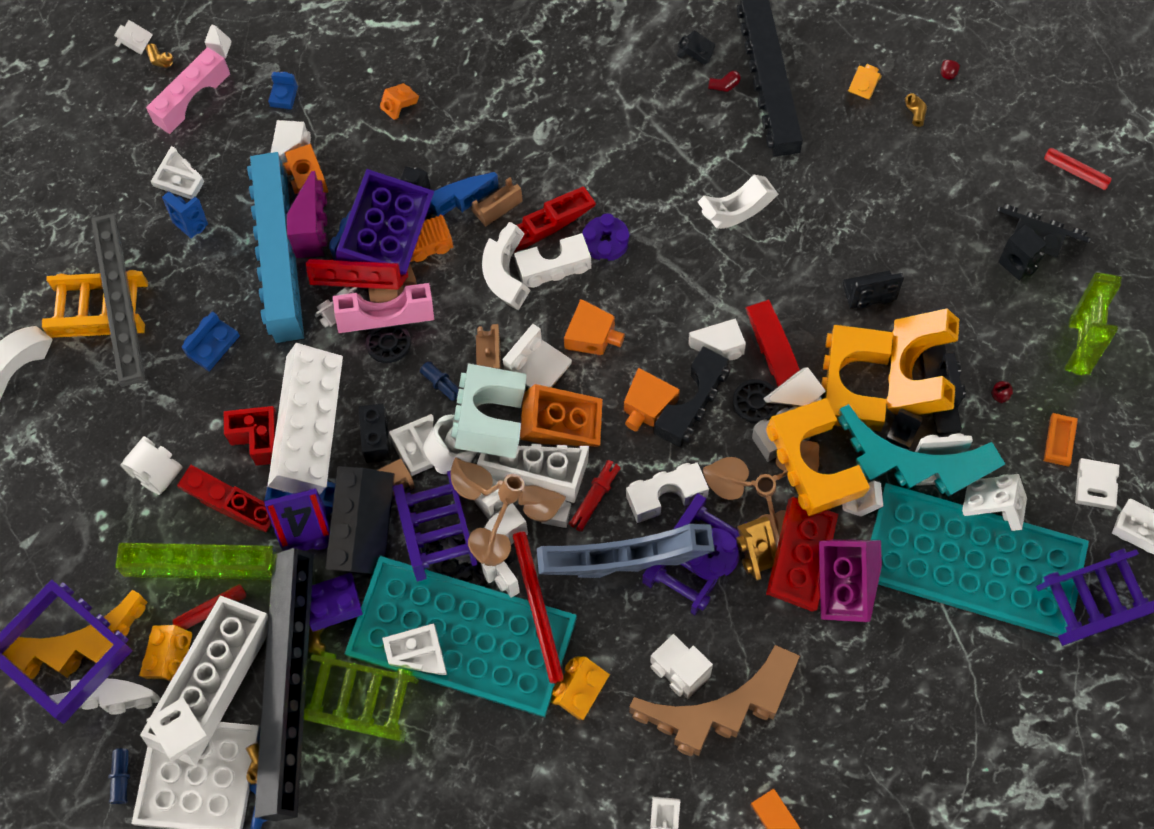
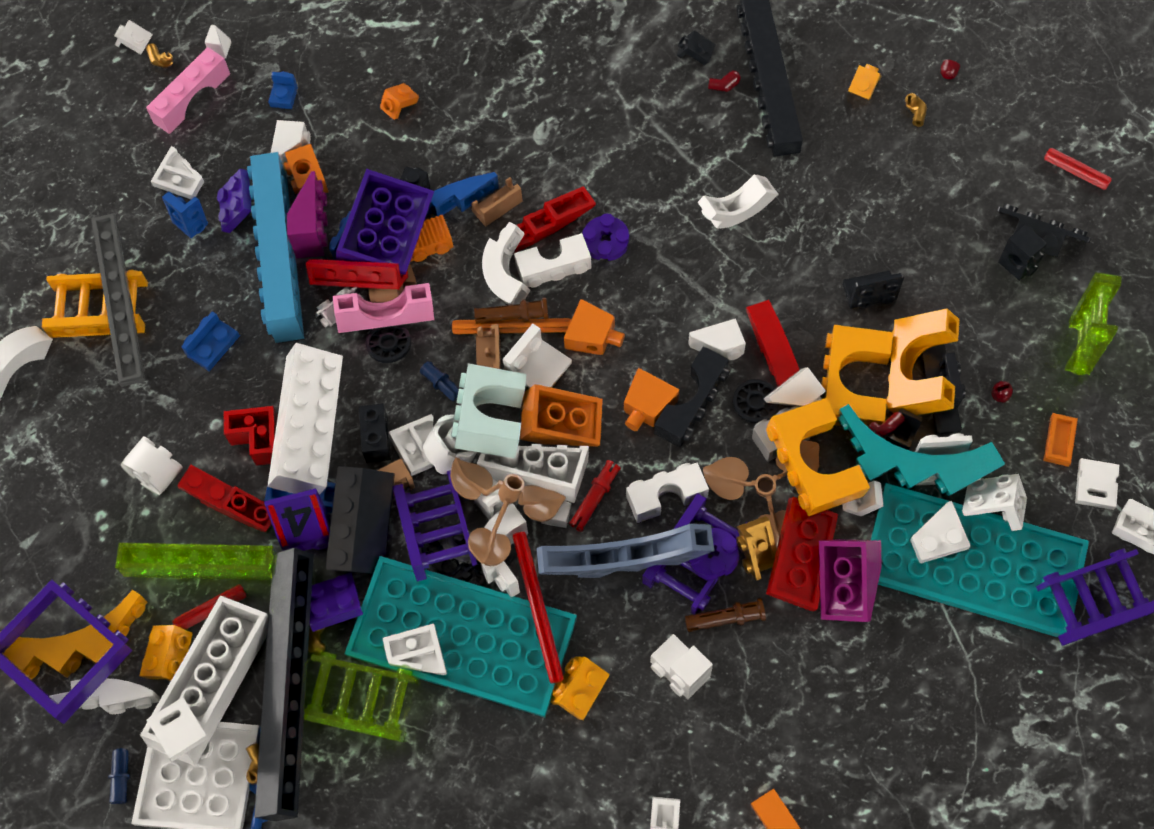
medium nougat arch [629,645,800,756] -> none
none -> dark purple plate [217,169,252,233]
none -> orange axle [452,318,571,334]
none -> reddish brown pin [474,297,549,324]
none -> reddish brown pin [685,598,766,633]
none -> dark red arm [868,412,904,437]
none -> white wing [910,501,970,564]

